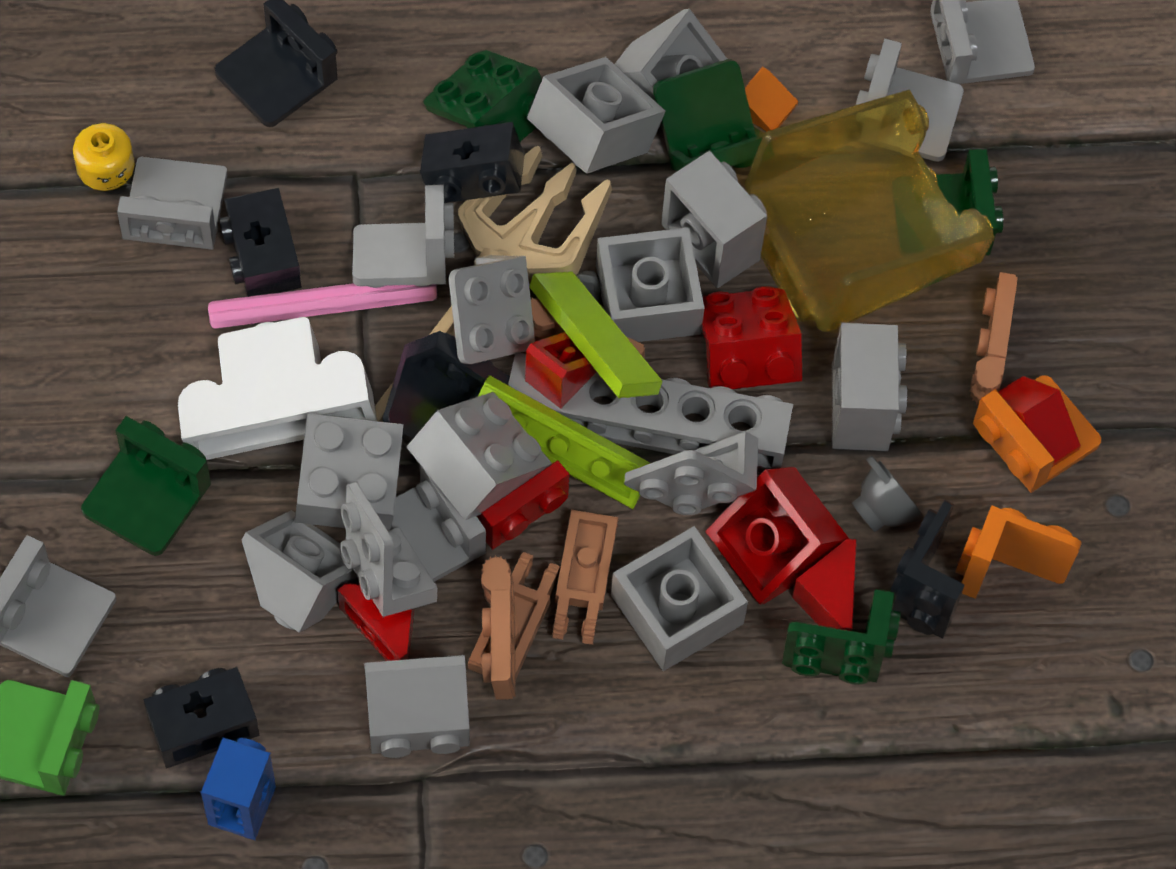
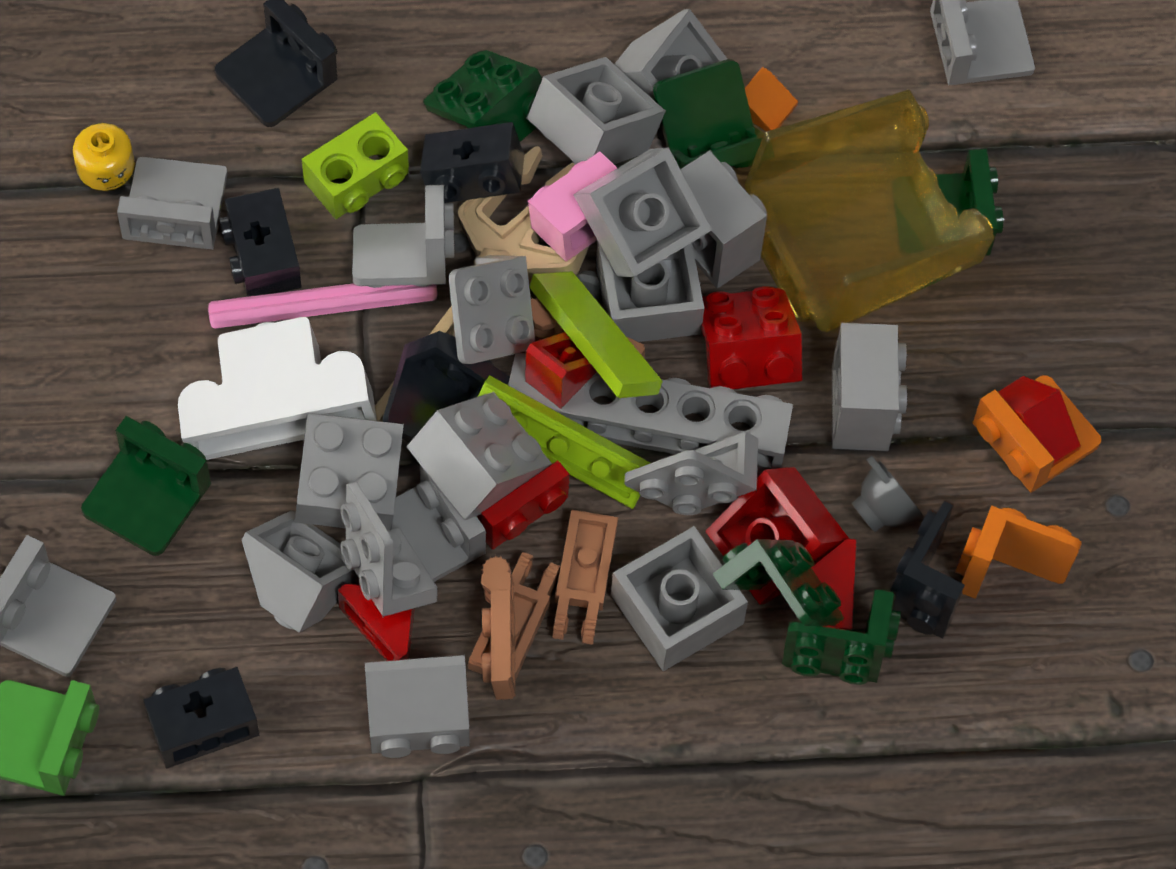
blue brick [201,738,276,840] -> none
light grey bracket [853,39,964,161] -> none
nougat hinge [970,272,1018,404] -> none
none -> lime brick [302,112,409,220]
none -> bright pink brick [528,151,617,262]
none -> light grey brick [573,147,712,277]
none -> dark green bracket [712,539,844,626]

